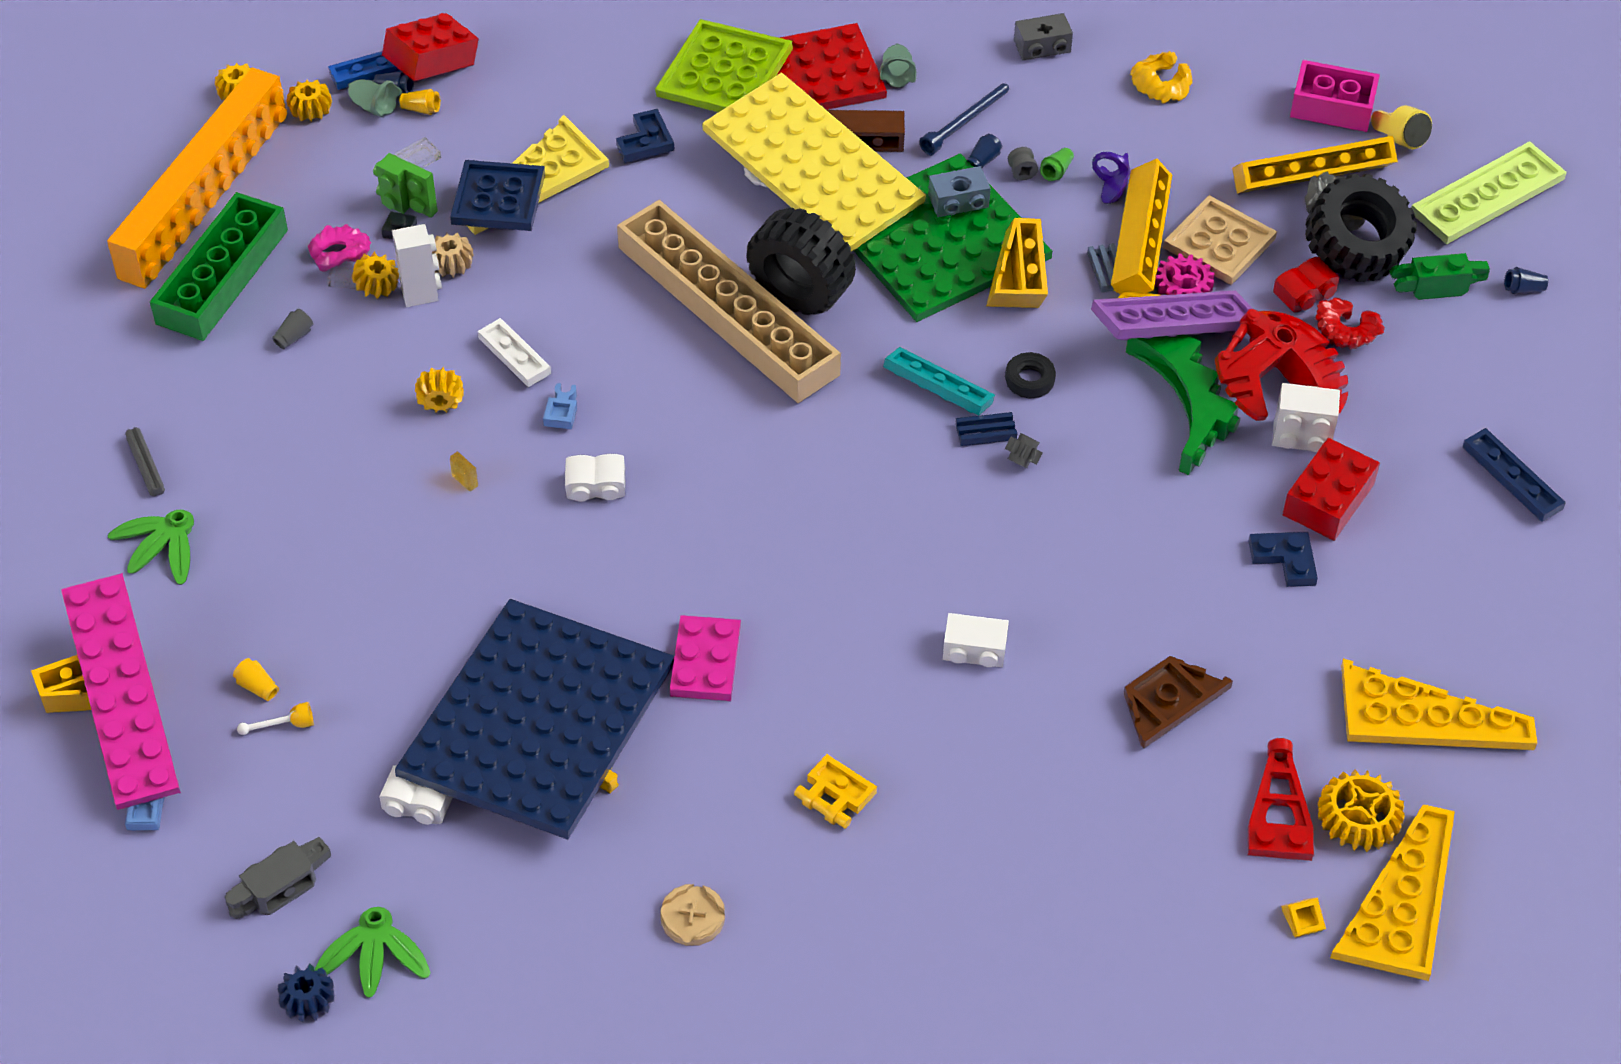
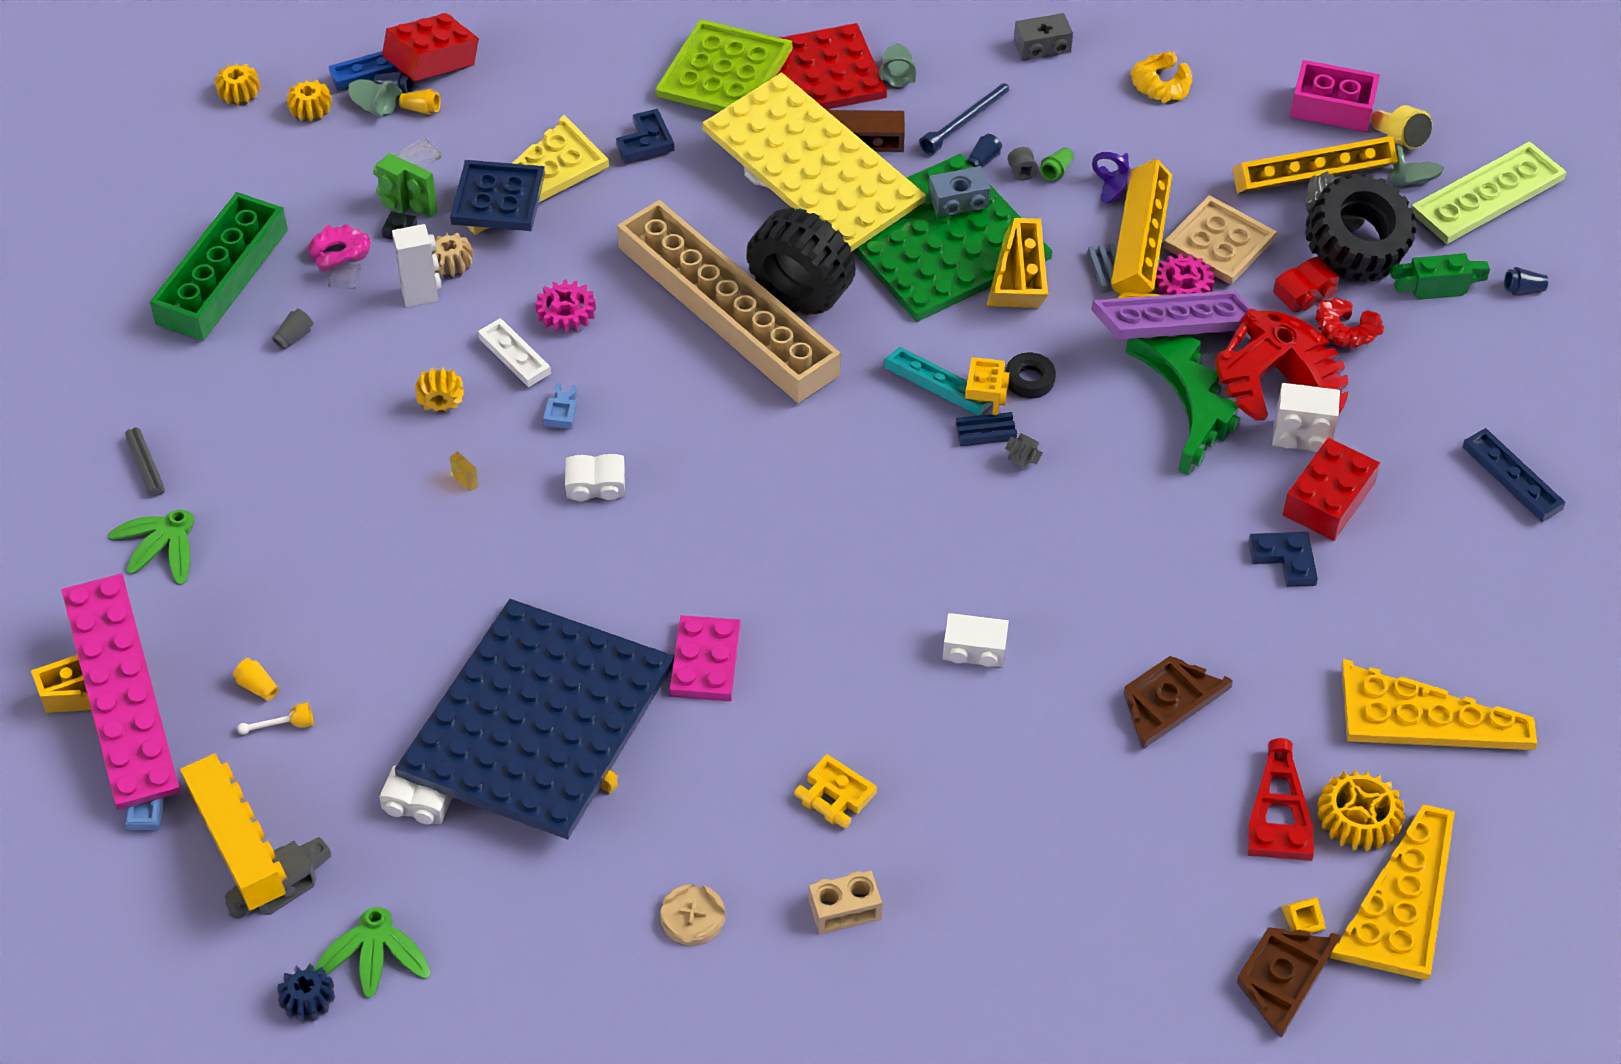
light orange brick [107,67,287,289] -> none
yellow gear [352,251,399,299] -> none
none -> yellow brick [180,753,287,911]
none -> dark pink gear [535,280,596,333]
none -> tan brick [809,870,882,934]
none -> yellow bracket [965,357,1010,415]
none -> reddish brown wing [1237,927,1341,1038]
none -> sand green piece [1390,146,1444,187]

